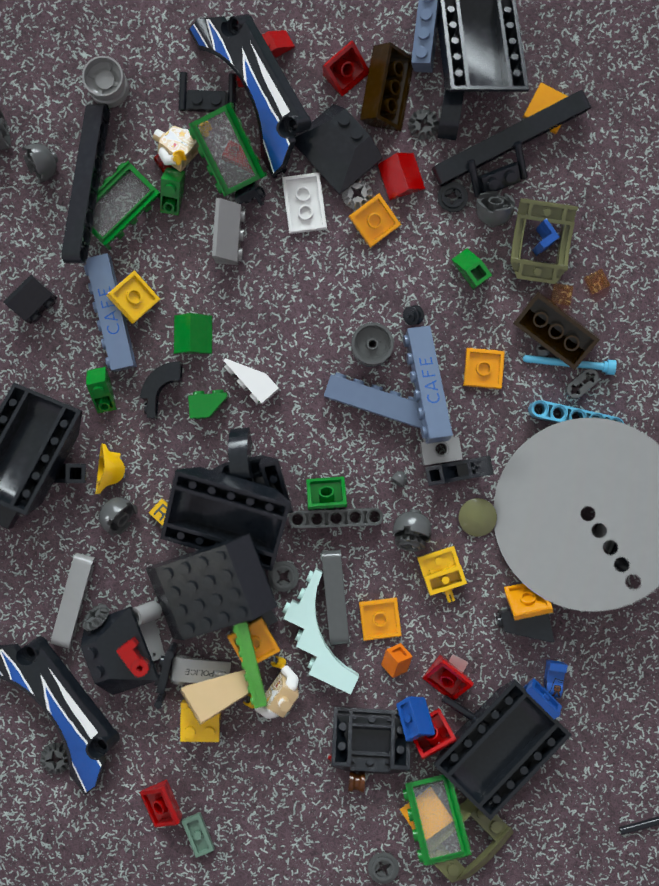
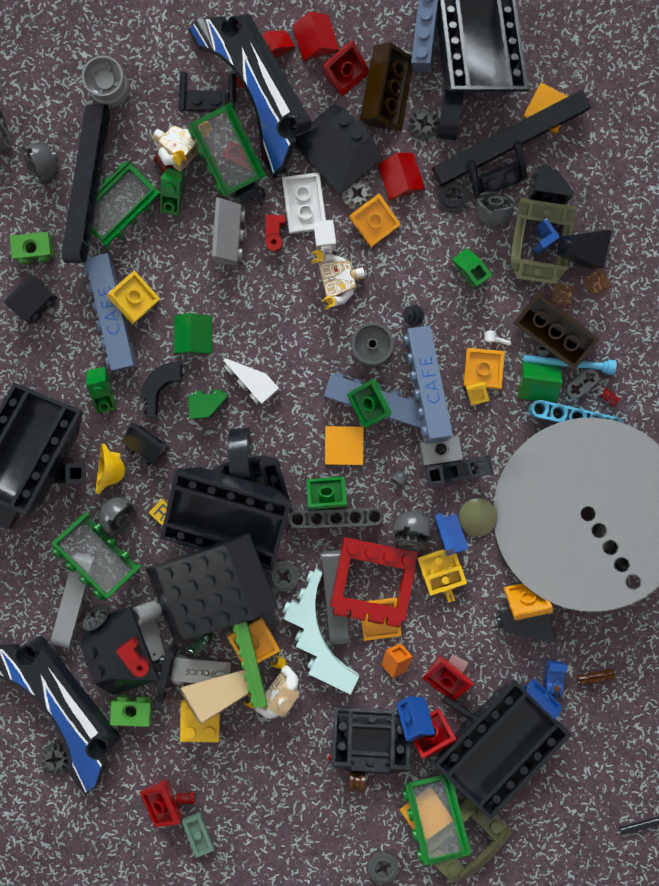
none -> bright green brick [10,232,55,265]
none -> clear window [51,511,141,602]
none -> bright green brick [110,695,153,727]
none -> black slope [122,423,169,466]
none -> red piece [176,792,195,805]
none -> clear green gear [187,632,214,656]
none -> red leg [265,215,286,253]
none -> red slope [292,11,339,62]
none -> torso [311,250,365,310]
none -> white brick [314,220,336,254]
none -> light orange tile [325,426,364,465]
none -> red hinge [330,537,418,628]
none -> green slope [347,378,392,428]
none -> blue panel [434,513,468,556]
none -> yellow tile [466,382,489,406]
none -> white hand [485,331,511,346]
none -> green slope [517,361,562,403]
none -> black slope [528,166,574,204]
none -> black slope [557,230,612,269]
none -> reddish brown axle [576,669,615,686]
none -> red piece [600,388,620,407]

